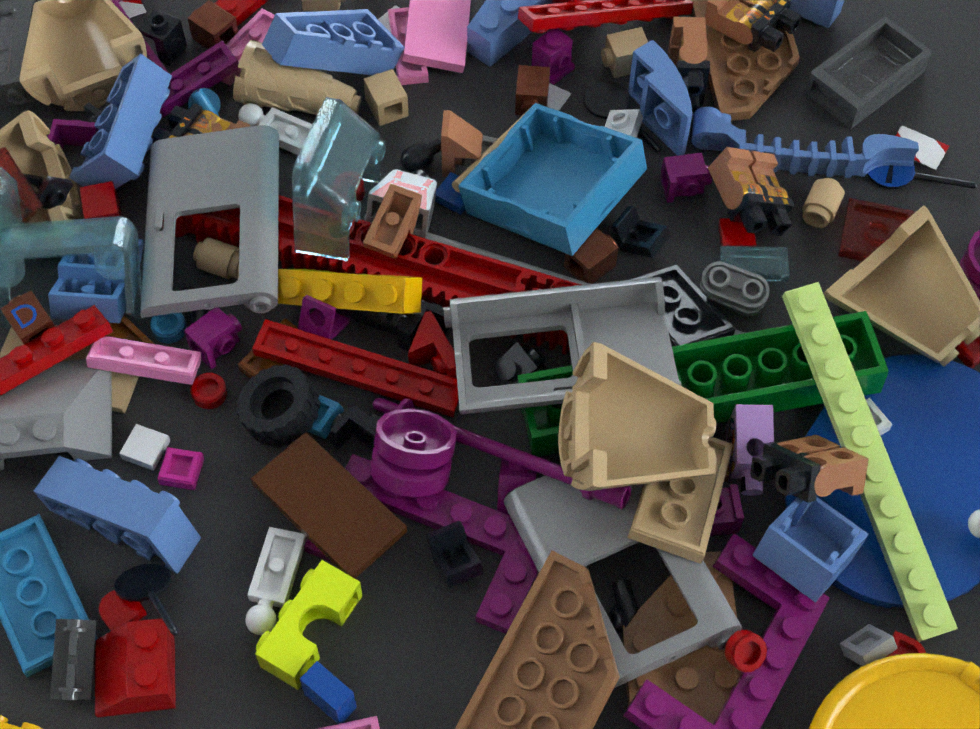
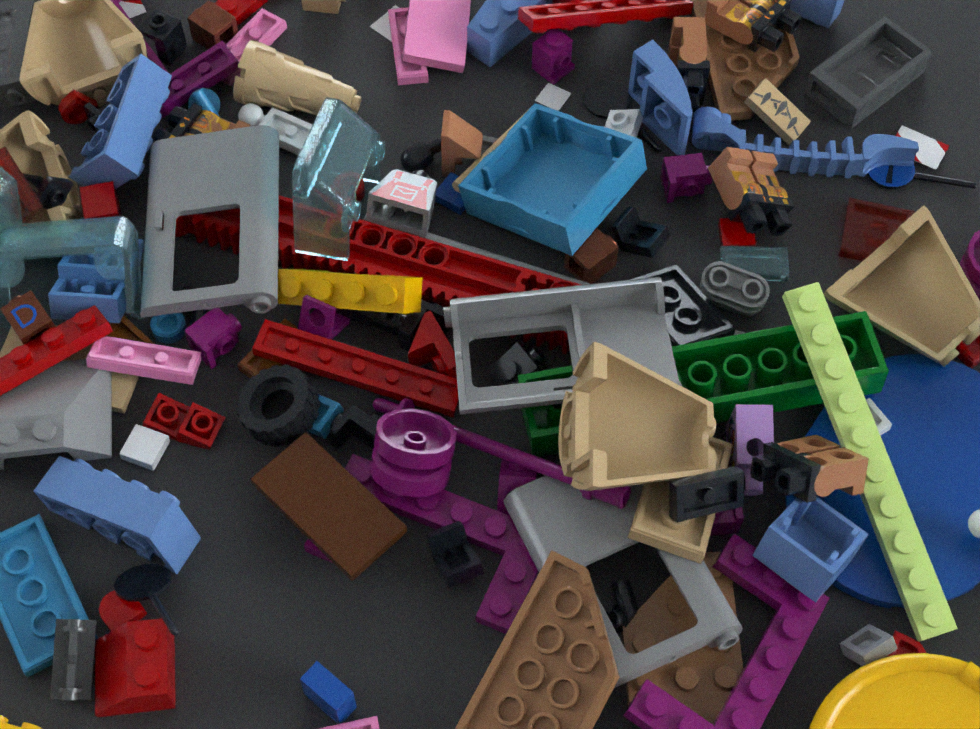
magenta bracket [48,119,99,150] -> none
dark pink tile [157,447,204,490] -> none
red tile [190,373,227,409] -> none
tan brick [193,237,239,279] -> none
white plate [245,527,307,635] -> none
neon yellow arch [255,560,363,690] -> none
medium blue wedge [262,9,405,75] -> none
nougat slope [363,183,422,259] -> none
tan brick [364,69,409,126] -> none
copper brick [515,65,550,115] -> none
tan brick [601,27,648,78] -> none
red tile [725,630,767,672] -> none
tan brick [802,178,845,228] -> none
none -> red tile [58,89,99,124]
none -> red slope [142,393,226,449]
none -> black plate [669,466,744,522]
none -> tan tile [744,78,811,145]

